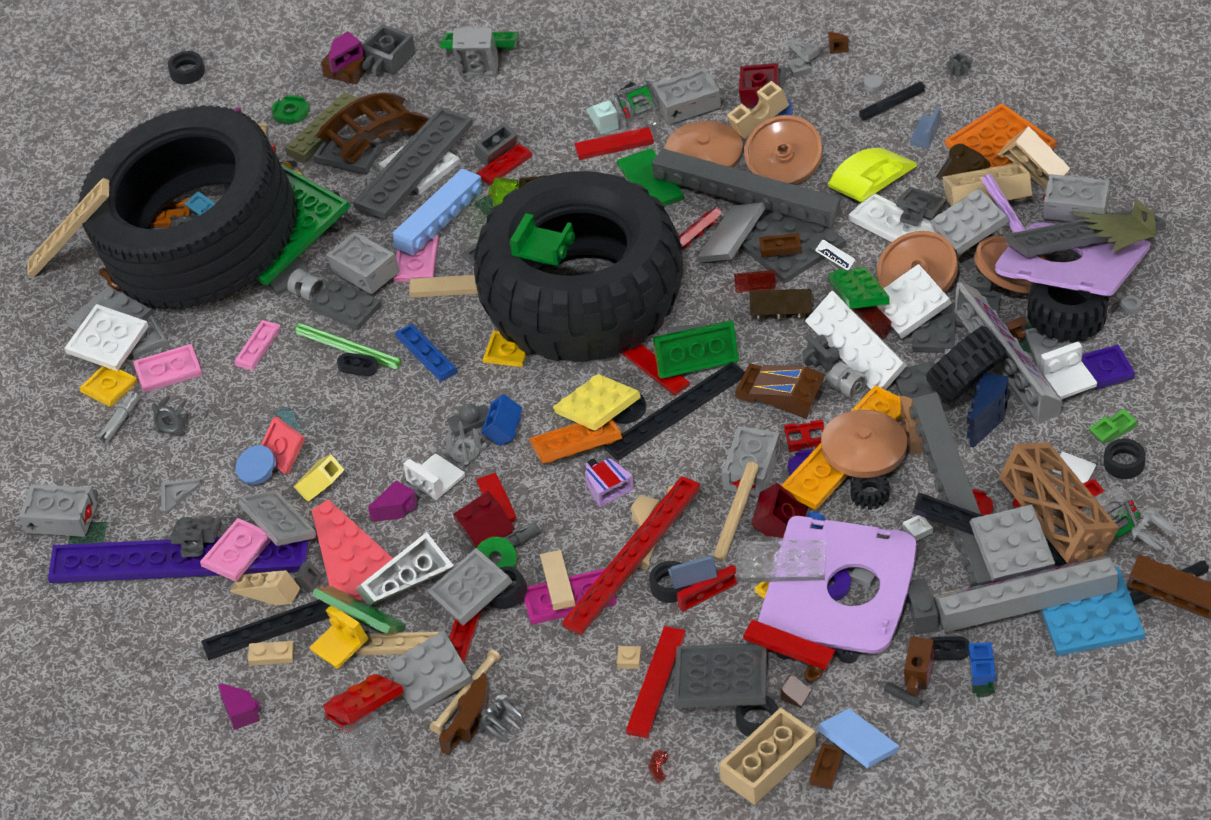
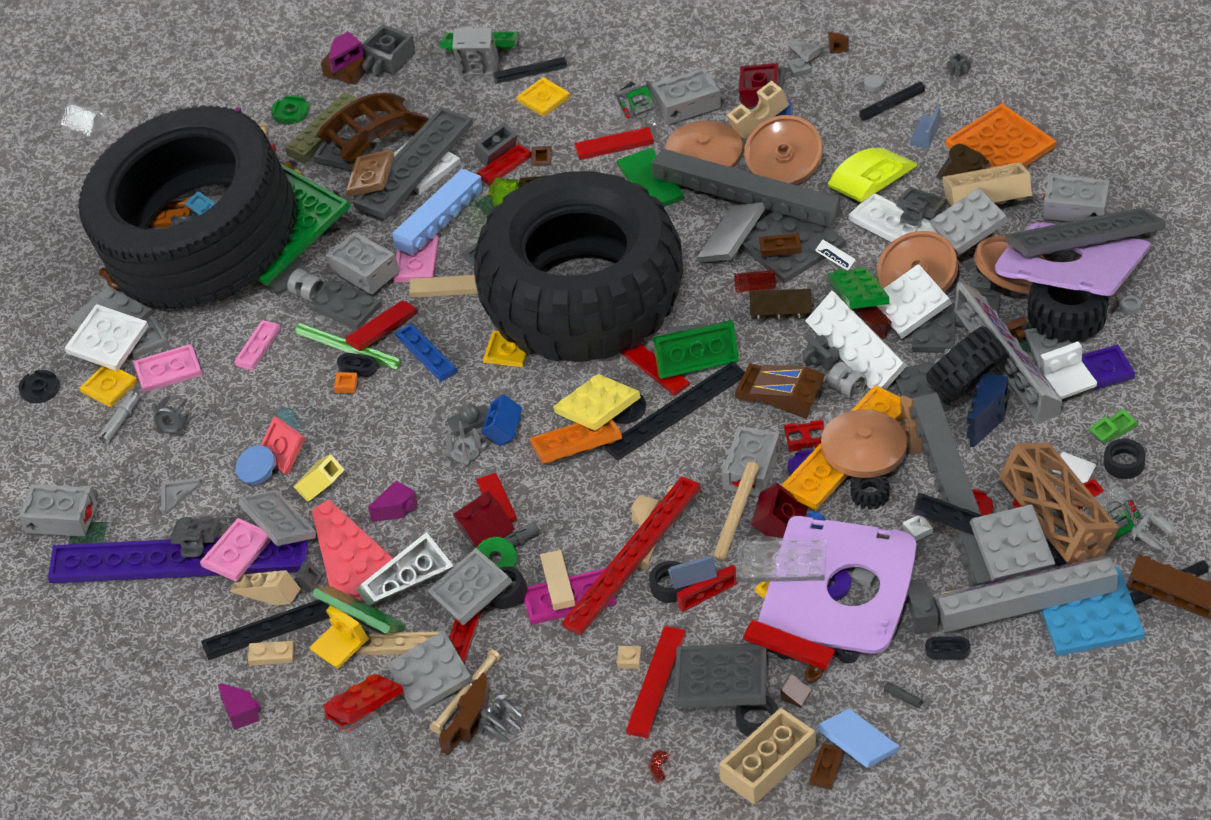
tan tile [27,178,109,277] -> none
black tyre [168,51,205,85] -> none
white bracket [403,454,465,500] -> none
green panel [510,213,575,266] -> none
lavender torso [585,458,634,507] -> none
light aqua slope [586,100,619,134] -> none
plate [679,207,722,250] -> none
reddish brown torso [904,636,935,695] -> none
blue hips [969,642,996,697] -> none
lavender axle [982,174,1025,233] -> none
tan wedge [997,126,1070,189] -> none
olive piece [1070,199,1156,252] -> none
none -> black tile [18,370,60,404]
none -> clear slope [61,103,118,140]
none -> orange plate [334,372,358,393]
none -> red tile [345,300,417,351]
none -> medium nougat tile [346,150,394,197]
none -> black axle [493,57,567,83]
none -> yellow tile [516,77,570,117]
none -> reddish brown slope [532,146,552,166]

